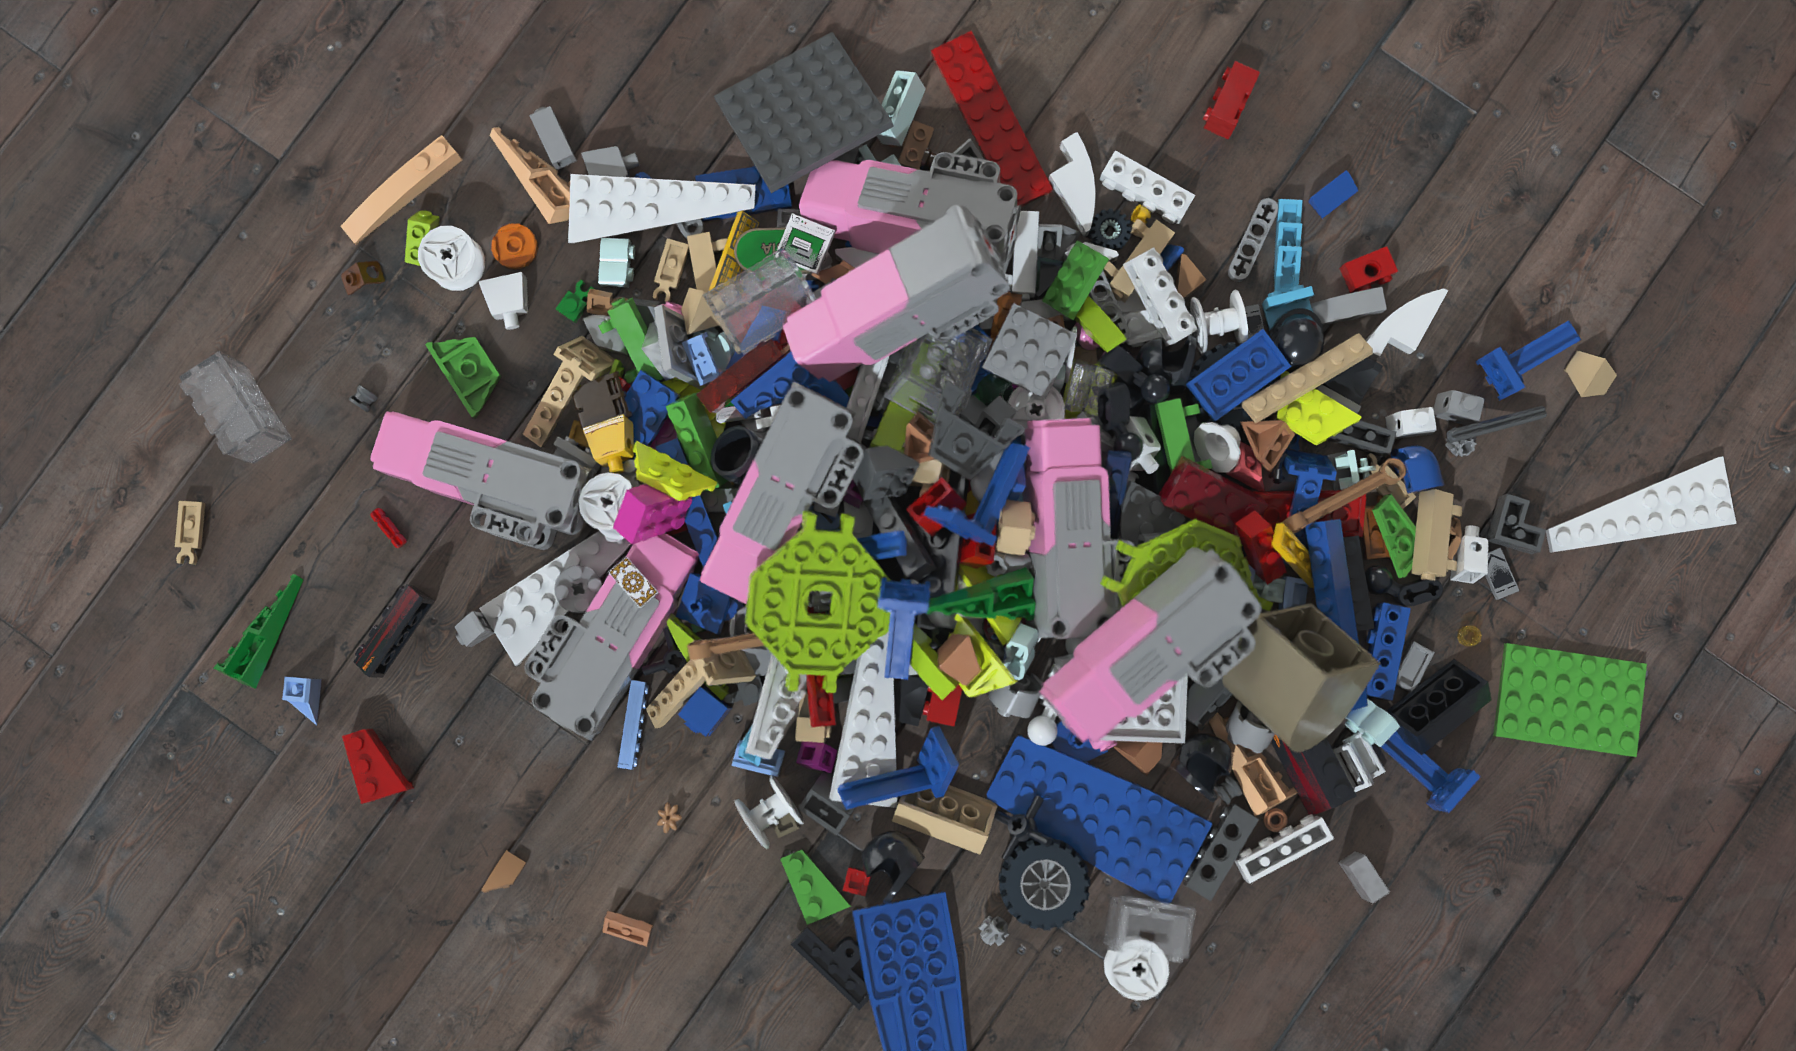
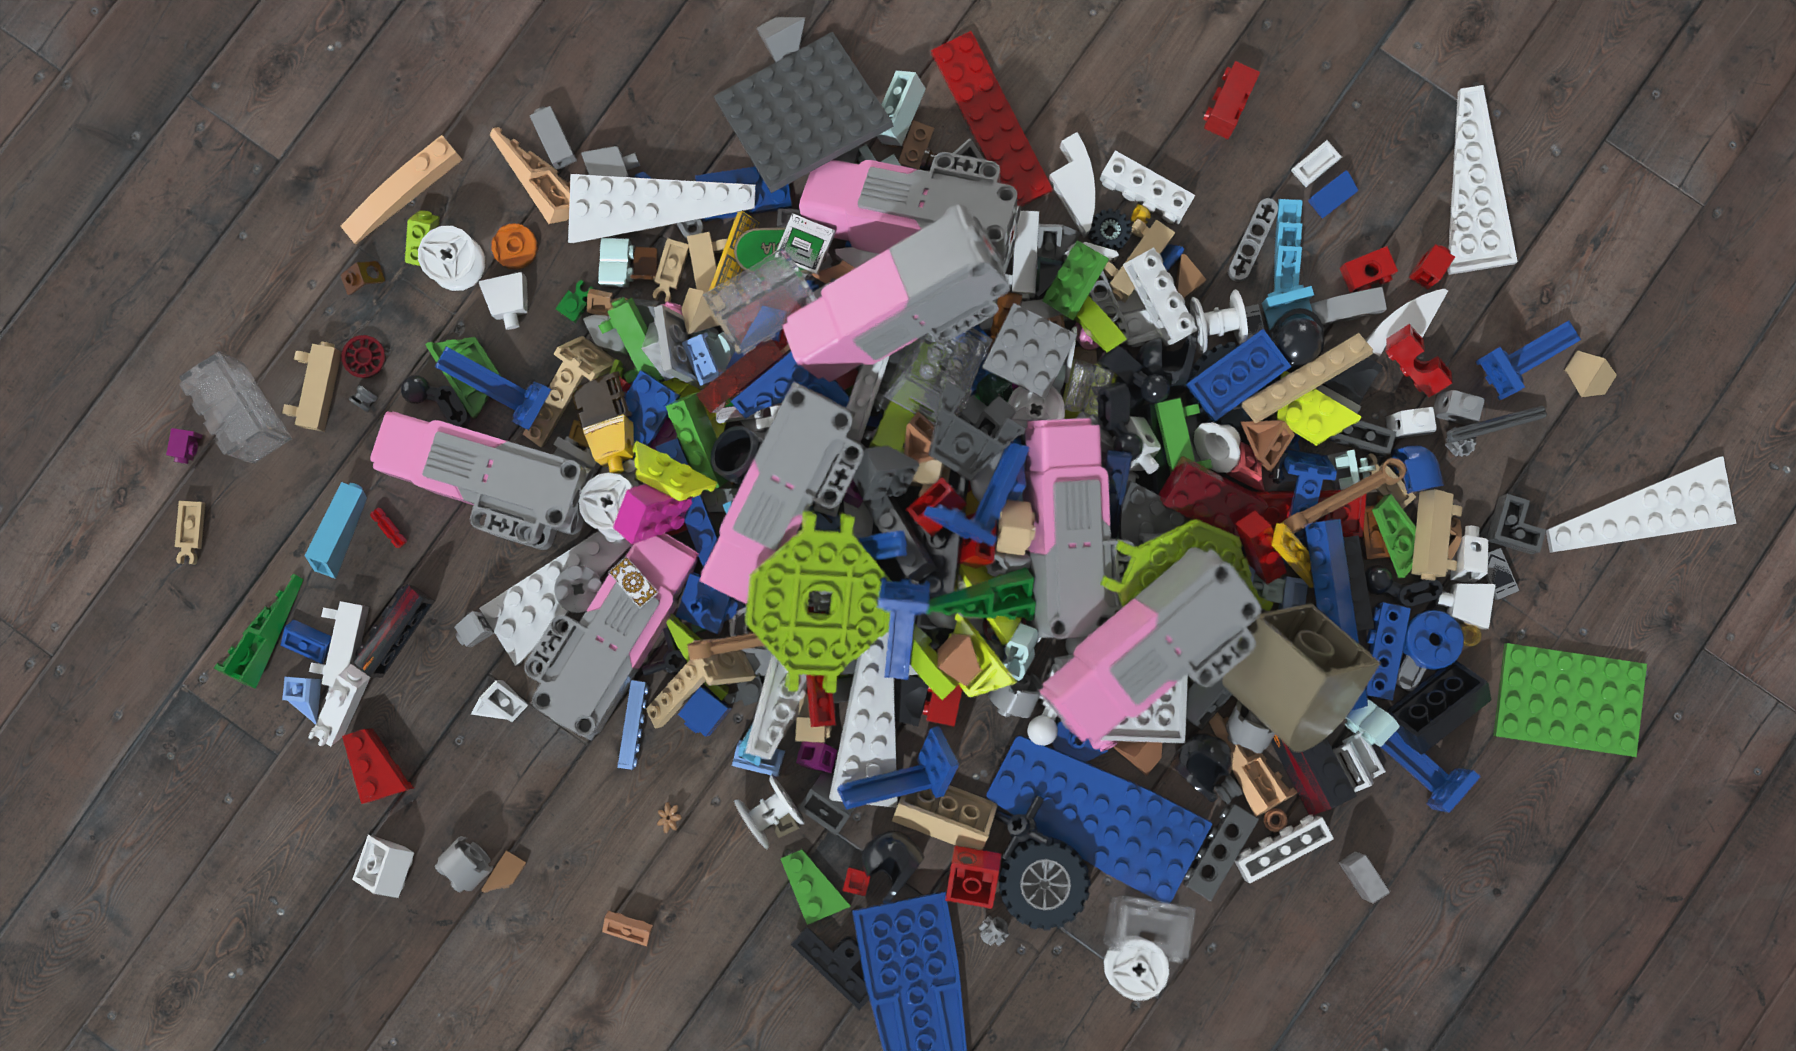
none -> magenta brick [166,428,203,464]
none -> blue slope [281,620,332,664]
none -> tan brick [282,342,342,432]
none -> medium azure slope [305,482,367,579]
none -> white brick [308,664,371,747]
none -> white brick [309,601,369,690]
none -> dark red wheel [341,335,386,378]
none -> white slope [352,835,414,898]
none -> black beam [401,375,471,428]
none -> blue bracket [435,346,551,430]
none -> light grey brick [435,836,493,892]
none -> white slope [471,680,528,722]
none -> reddish brown bracket [630,247,657,279]
none -> light grey slope [757,17,805,62]
none -> red brick [946,846,1001,909]
none -> white tile [1291,140,1342,187]
none -> red arch [1385,324,1453,398]
none -> blue plate [1403,610,1464,670]
none -> red brick [1408,244,1455,290]
none -> white torso [1435,584,1495,629]
none -> white wing [1447,85,1518,275]

